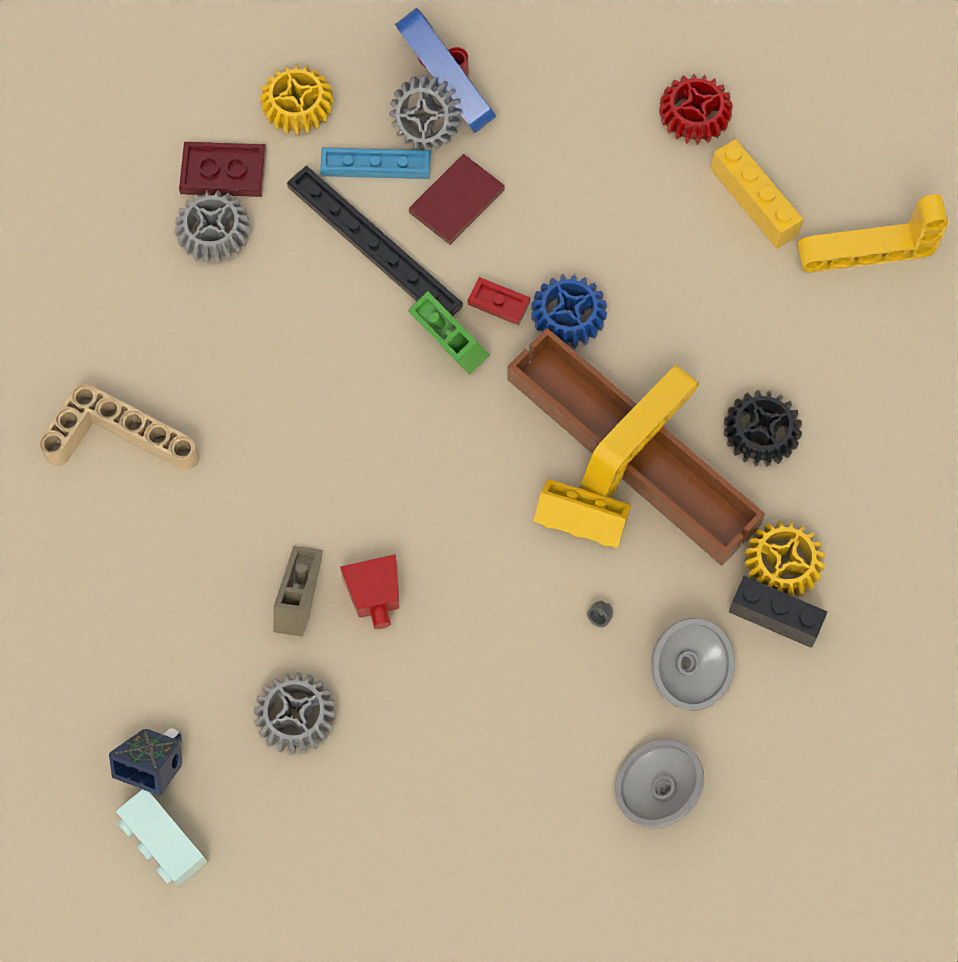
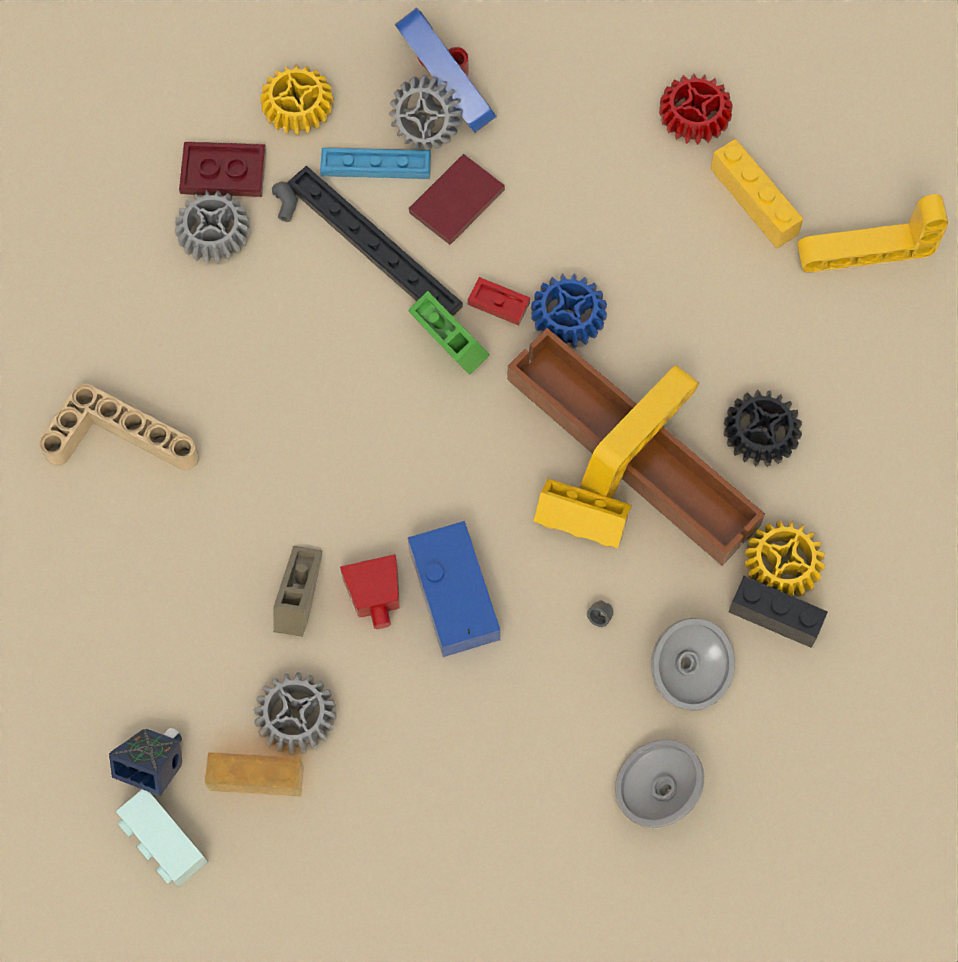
none -> clear yellow brick [205,752,304,796]
none -> dark grey arm [272,181,298,222]
none -> blue brick [408,521,500,657]

